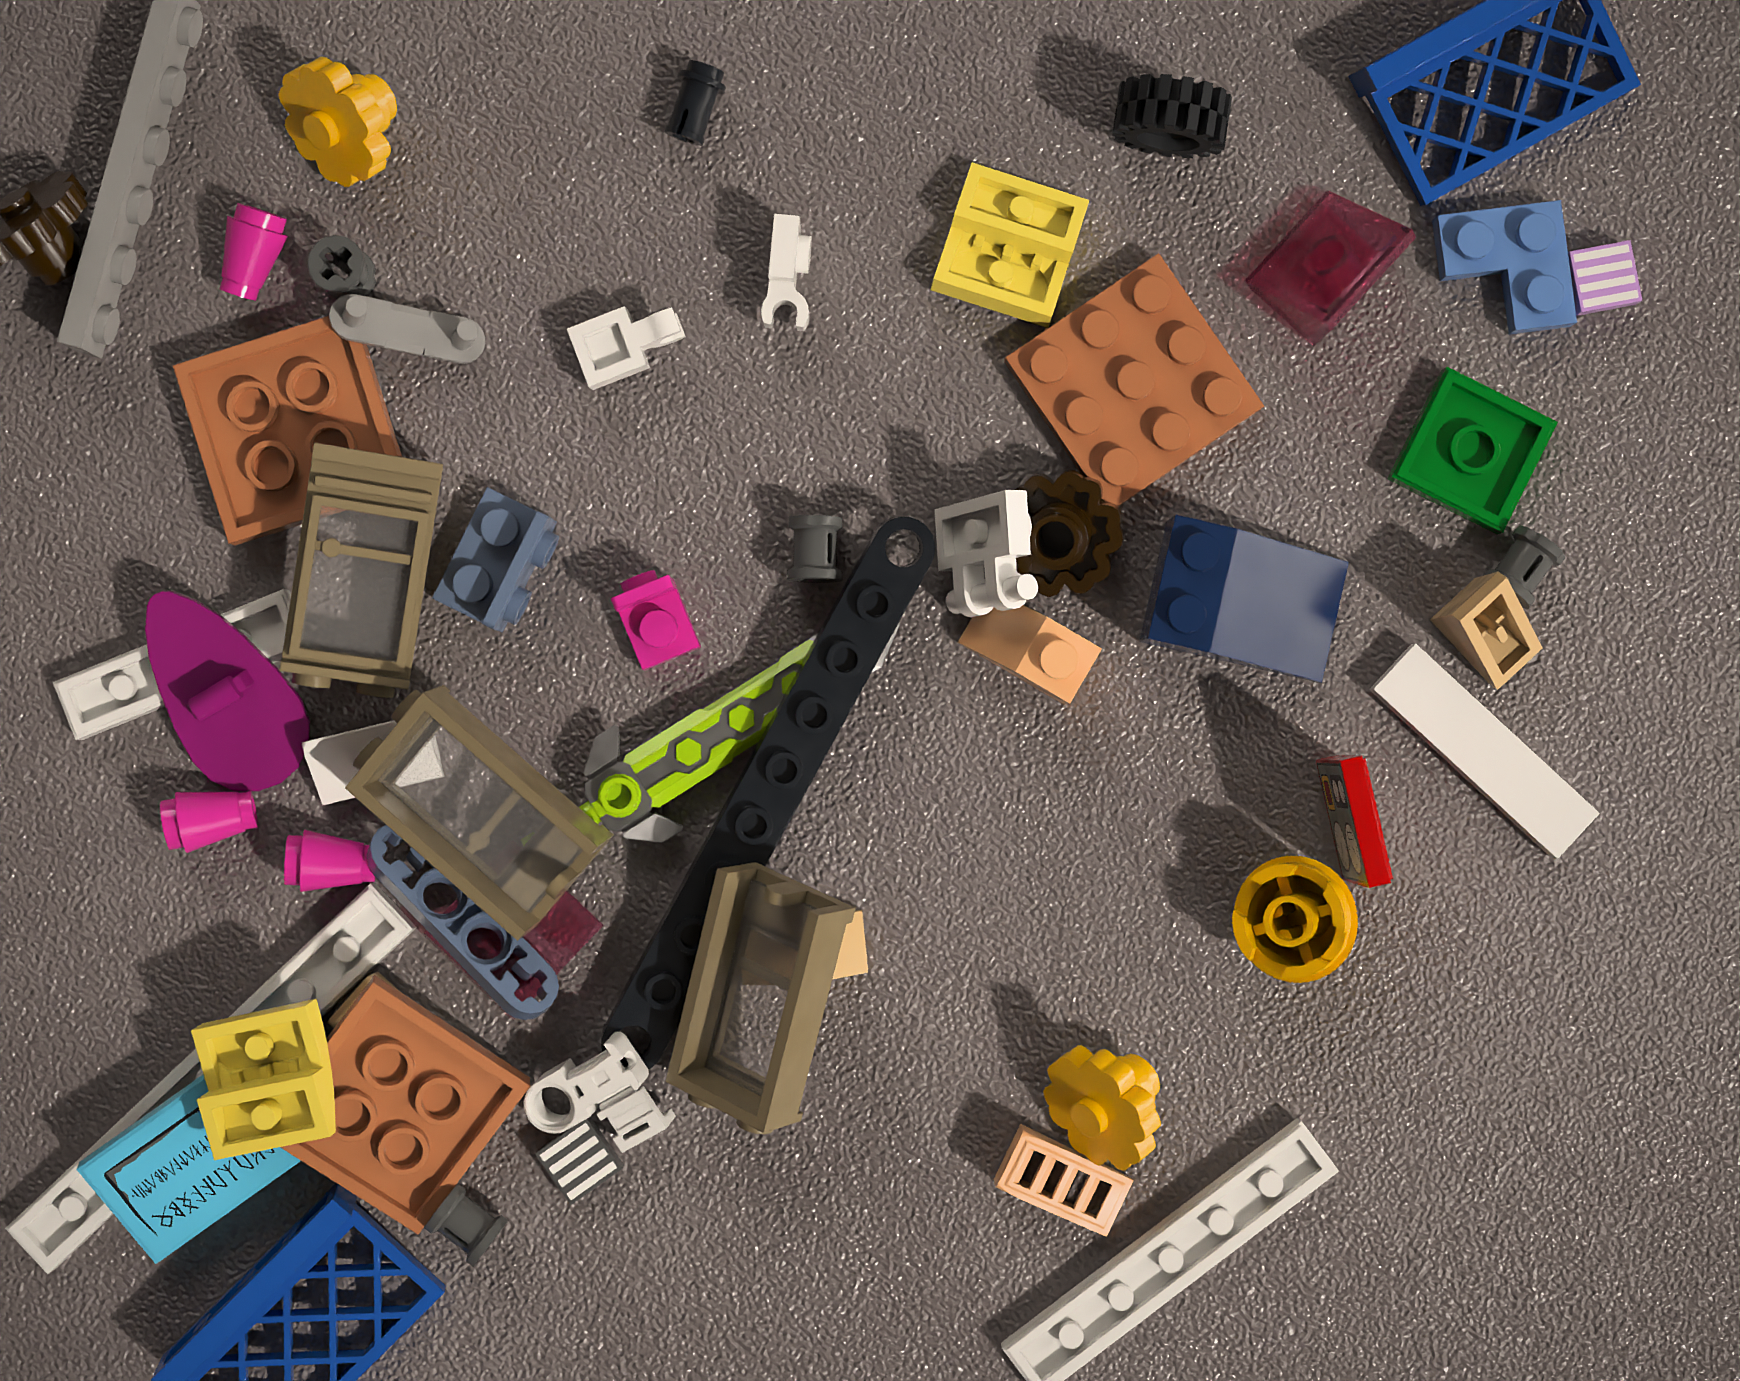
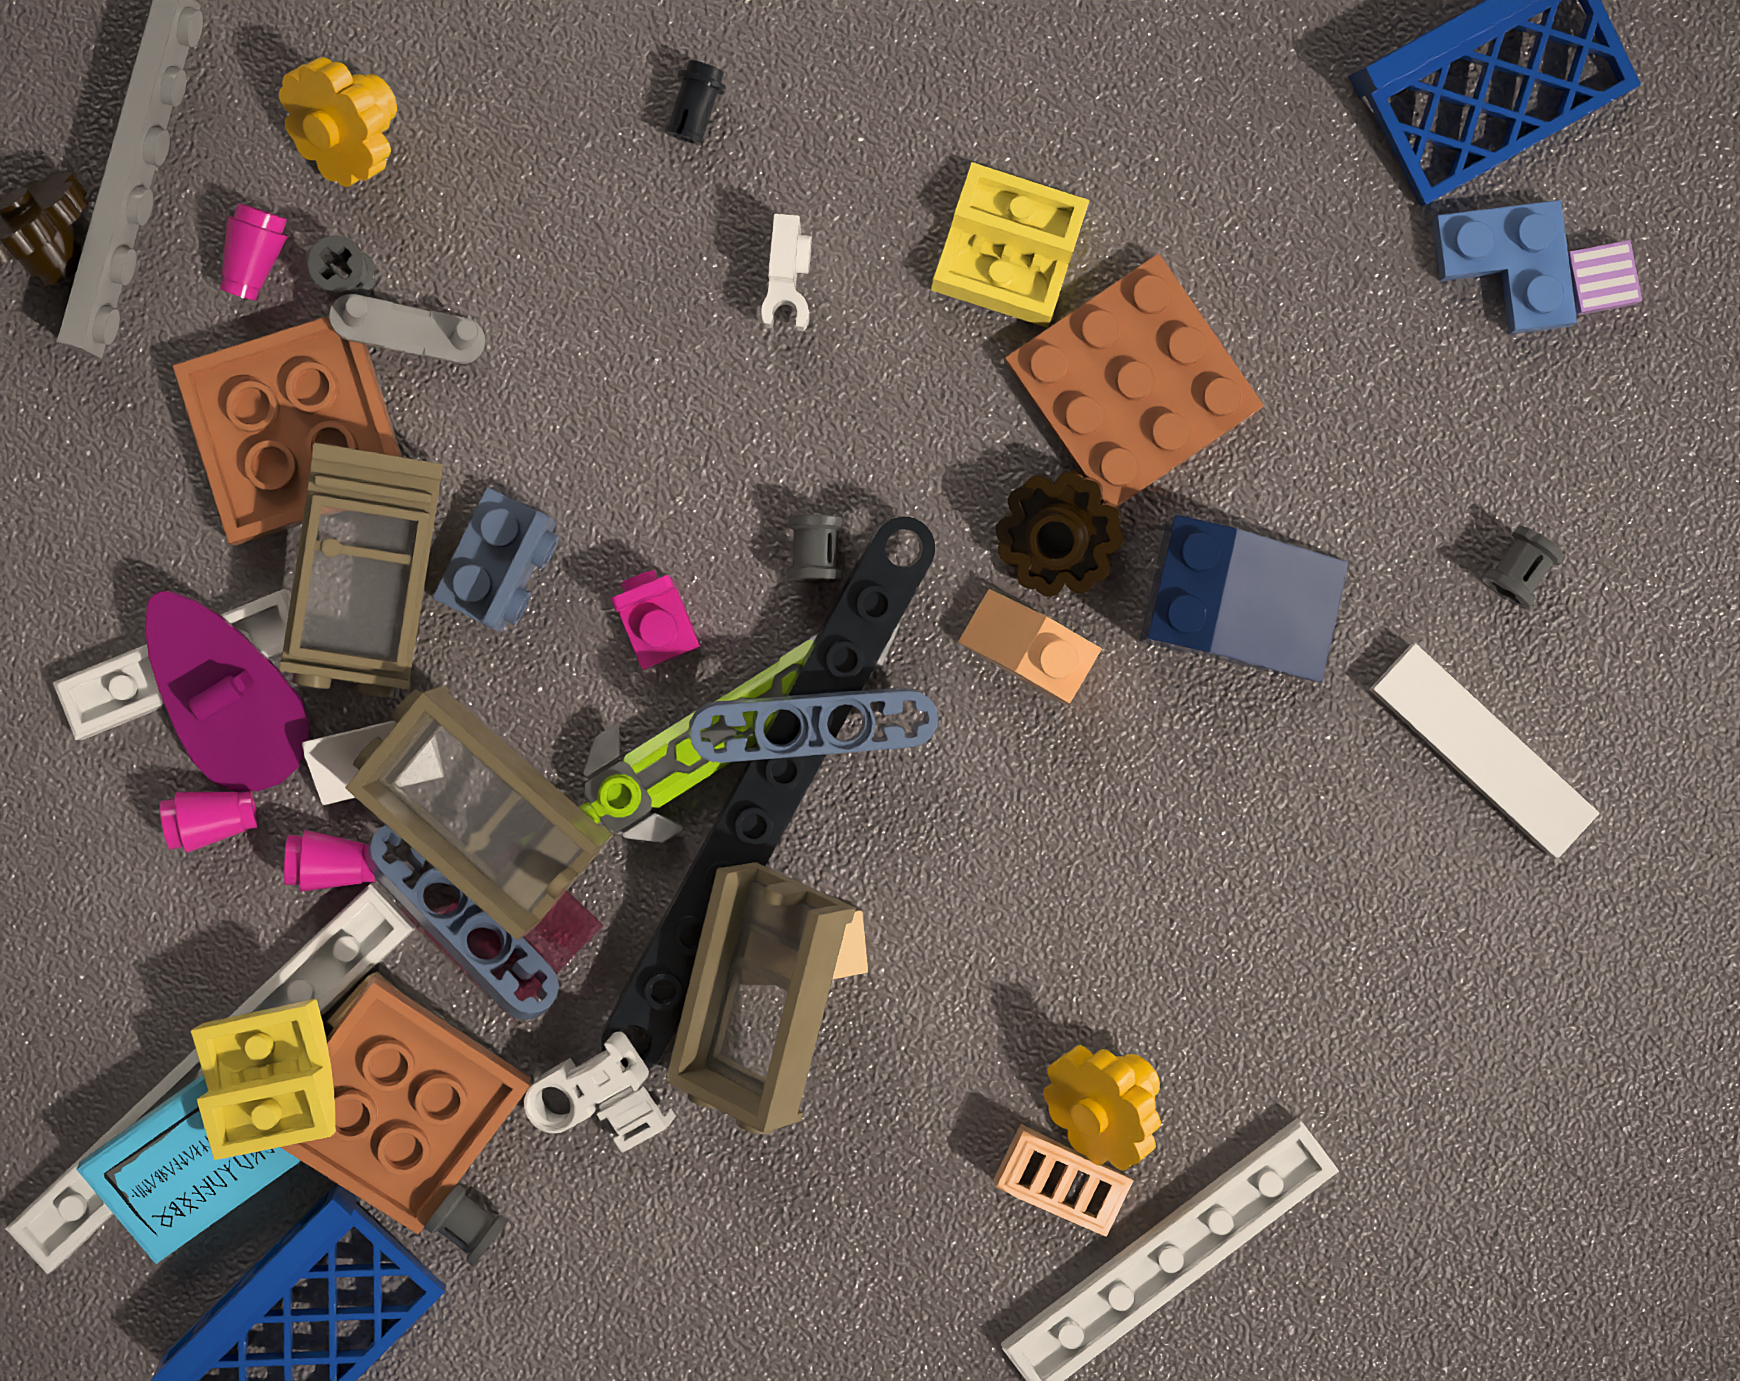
tile [535,1117,624,1205] -> none
white plate [567,306,686,390] -> none
white plate [934,490,1038,617] -> none
black tyre [1112,74,1232,158] -> none
yellow cone [1232,856,1358,983] -> none
clear pink slope [1244,190,1416,346] -> none
tile [1315,755,1393,888] -> none
green tile [1387,367,1558,535] -> none
tan slope [1430,572,1543,690] -> none
none -> sand blue beam [688,687,938,763]

